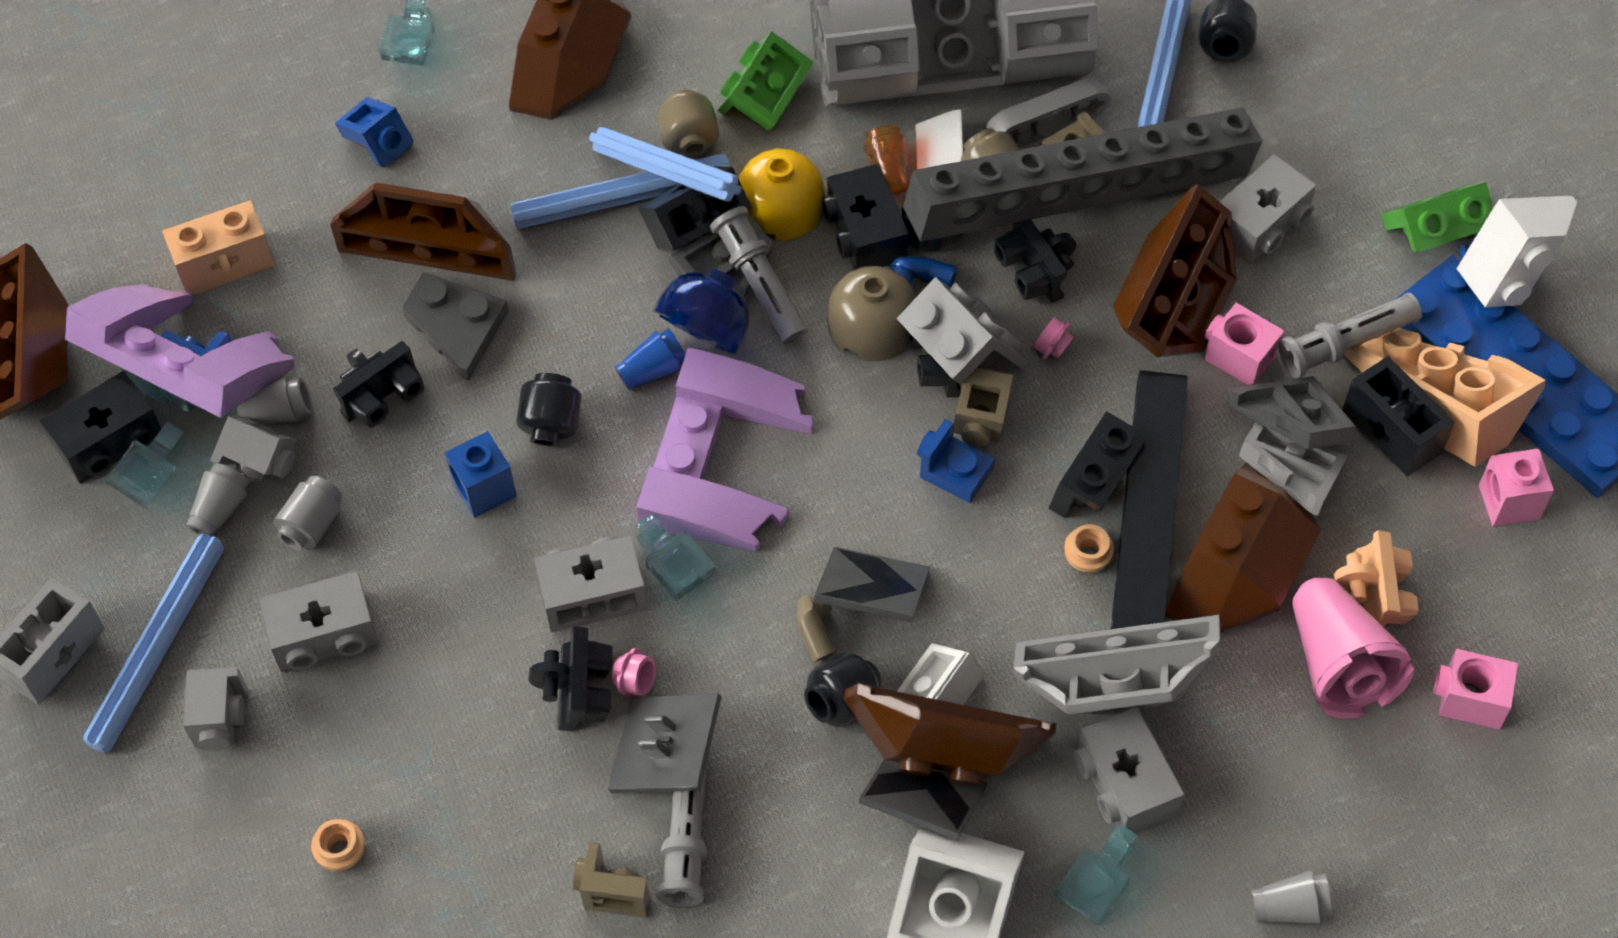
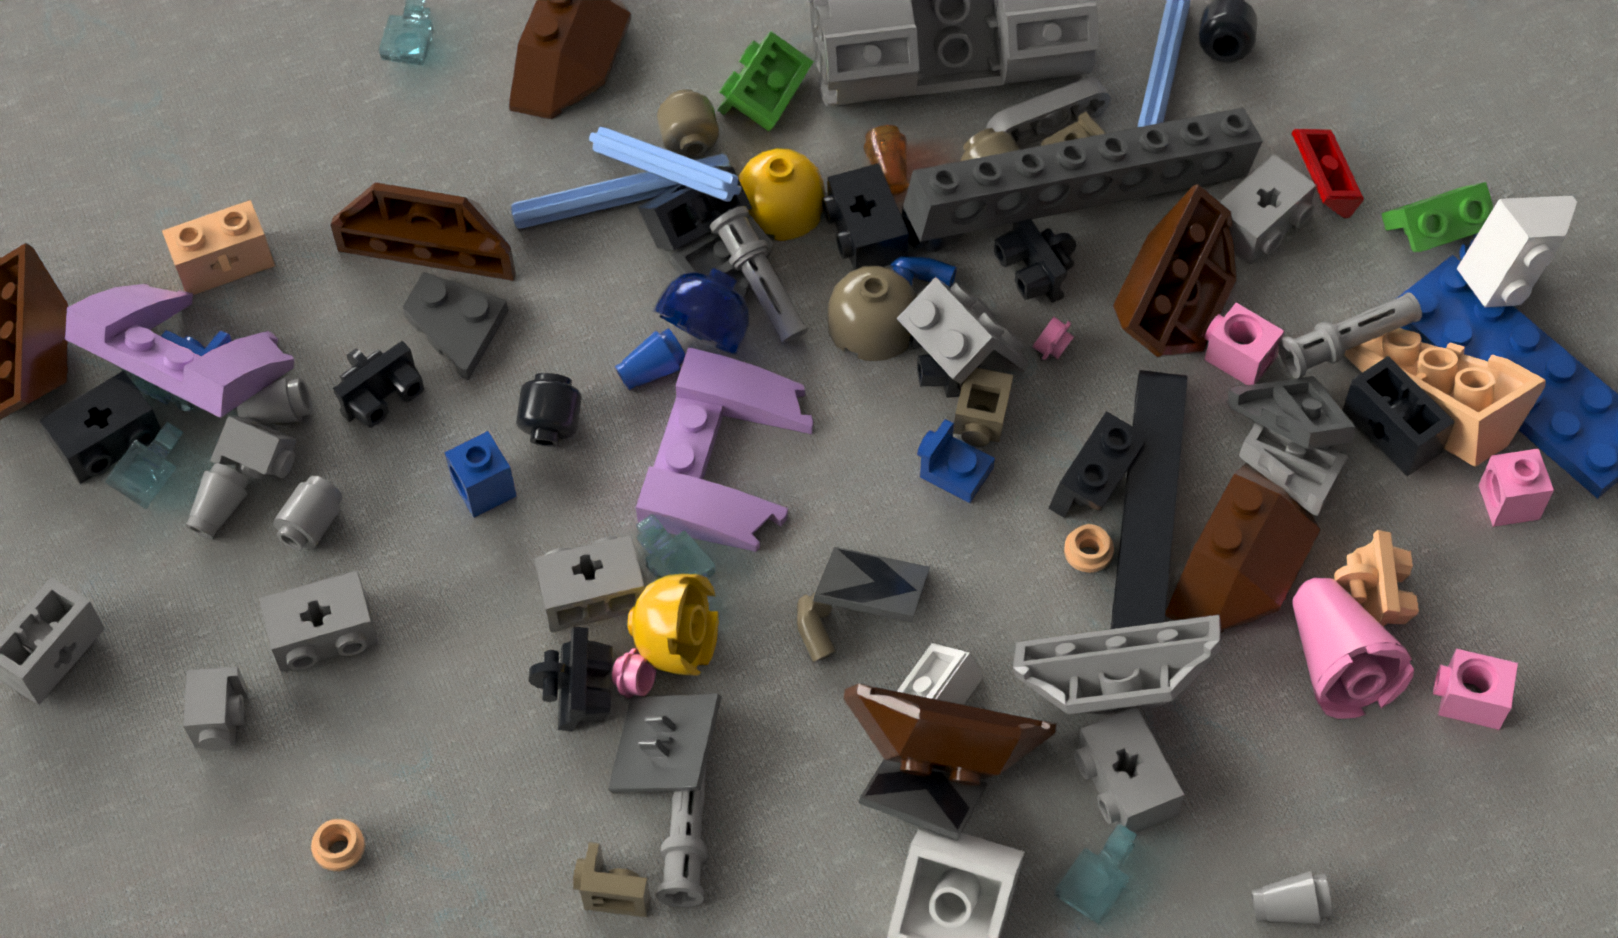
light blue axle [83,533,224,753] -> none
blue bracket [335,97,414,167] -> none
black head [804,652,881,728] -> none
white slope [916,110,963,169] -> none
none -> yellow cylinder [627,574,719,676]
none -> red slope [1291,128,1364,219]

